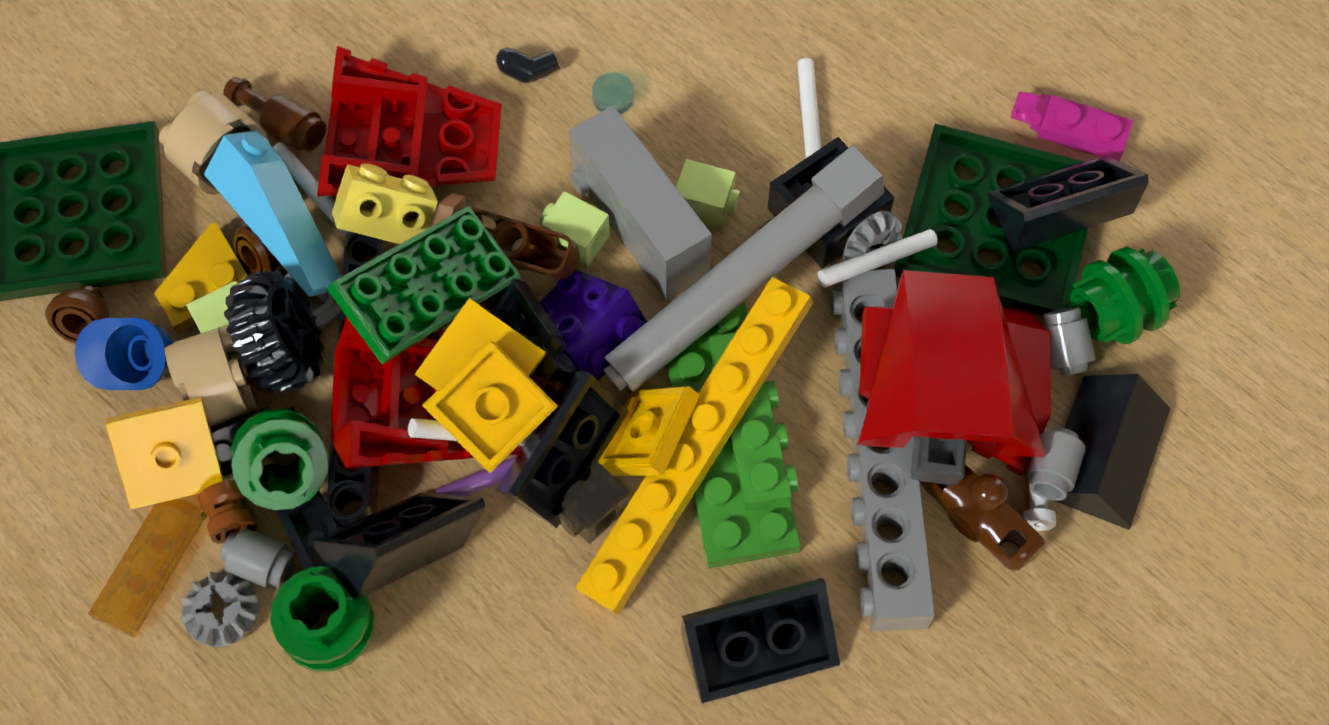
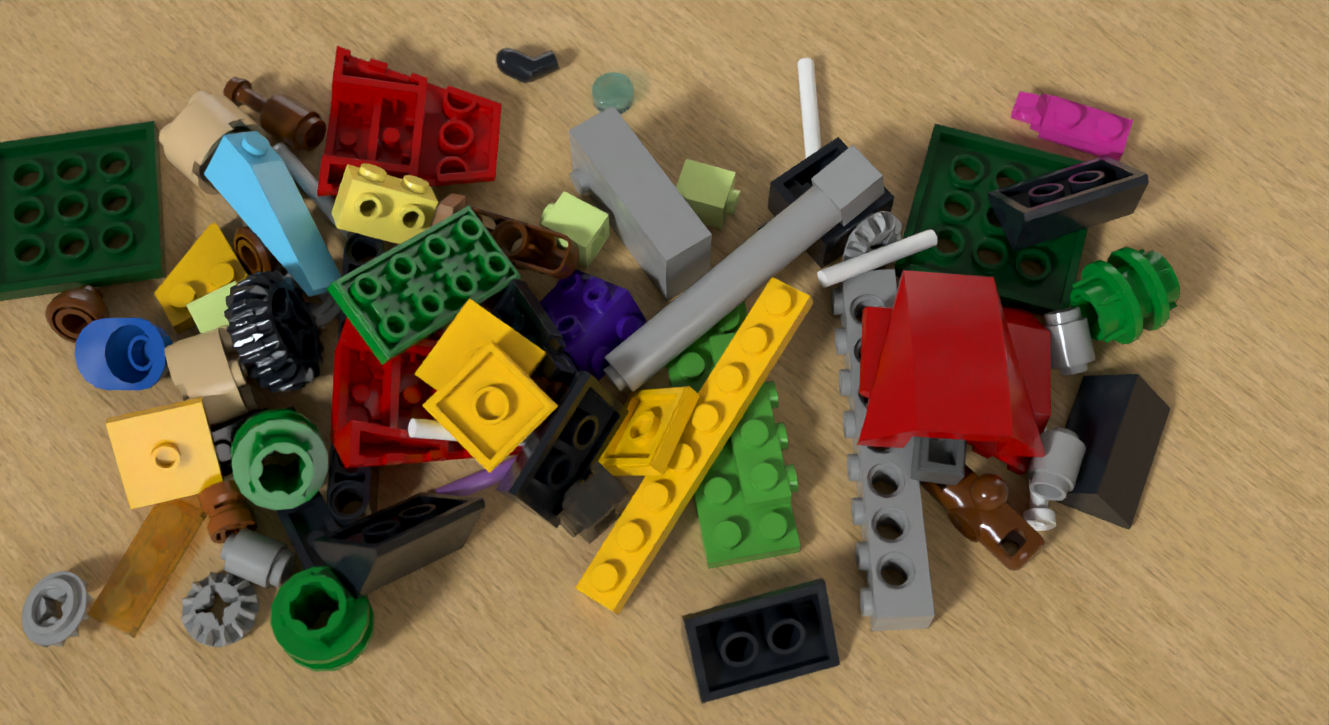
none -> light grey gear [22,571,94,648]

